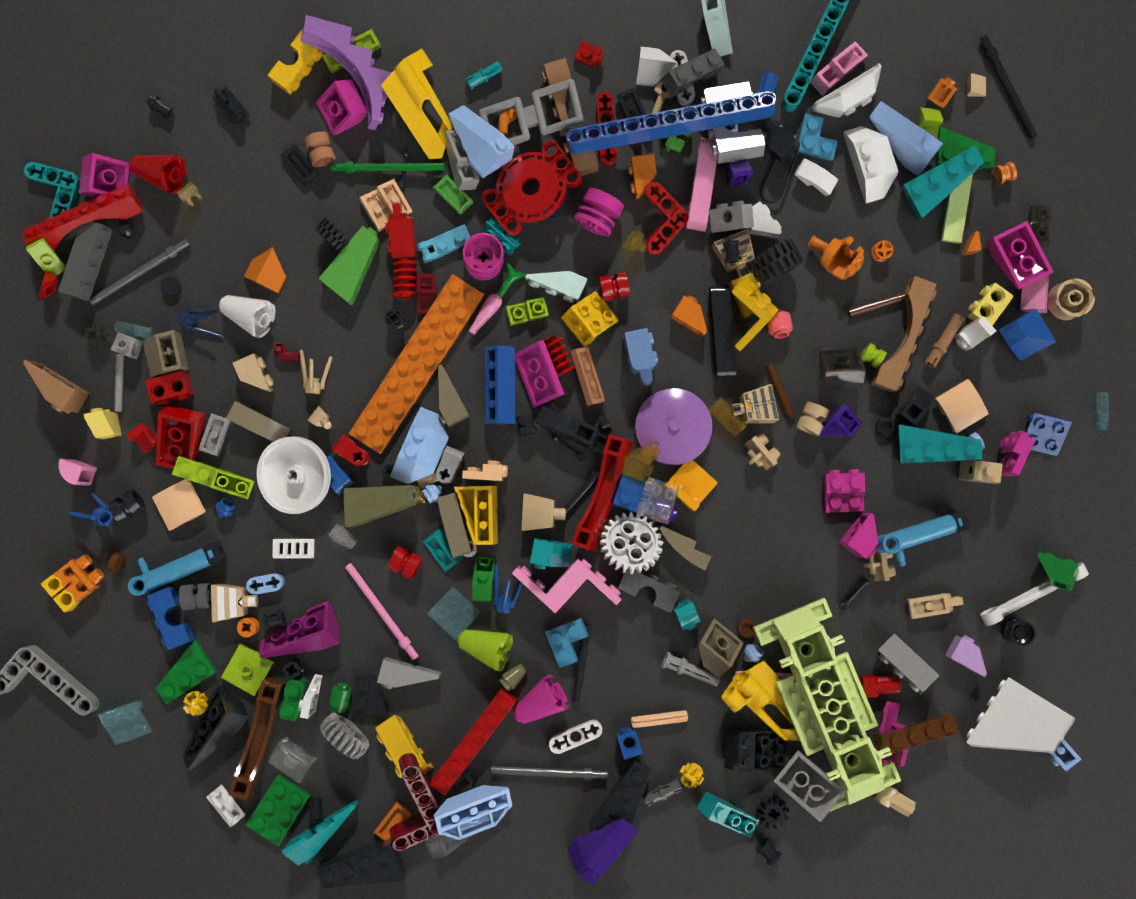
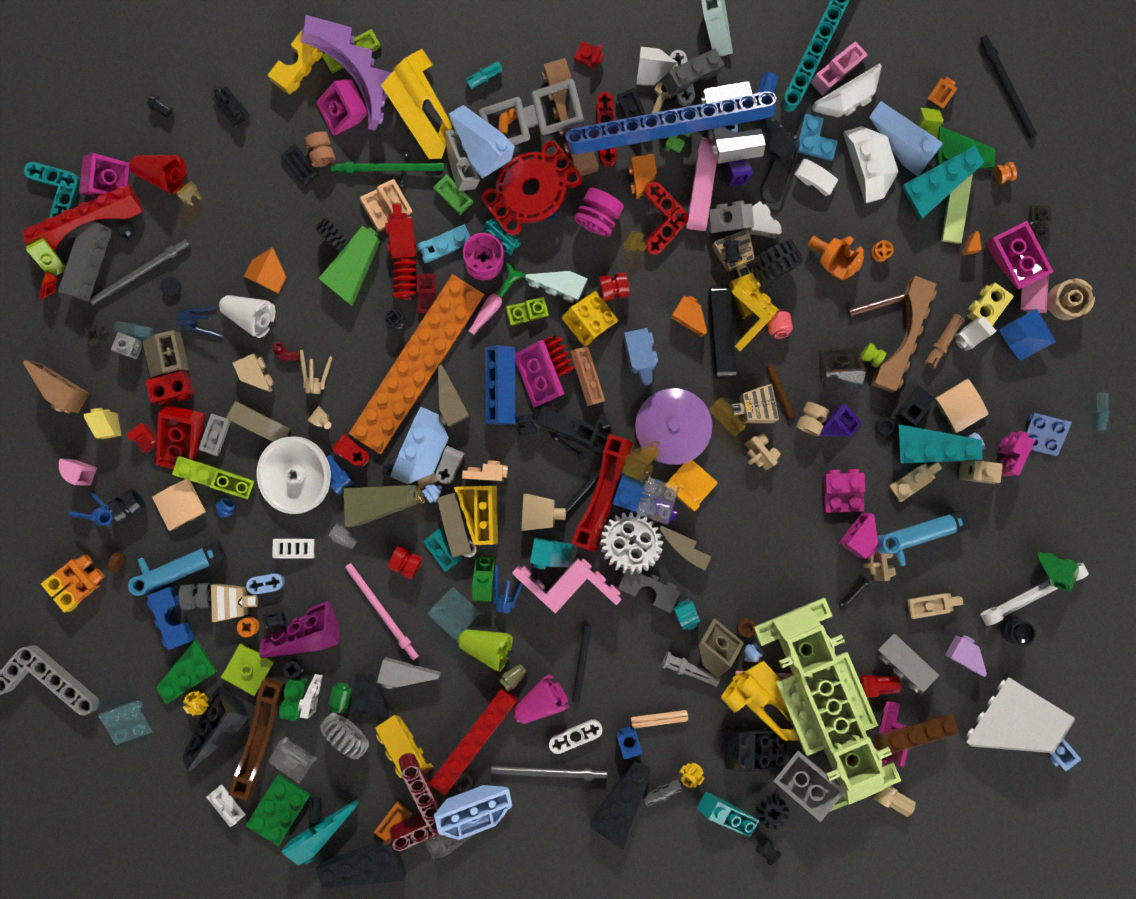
light grey bar [114,354,124,412] -> none
dark azure plate [545,618,589,668] -> none
dark purple wedge [567,819,638,886] -> none
tan slope [966,74,986,97] -> none
none -> tan hinge [888,462,942,502]

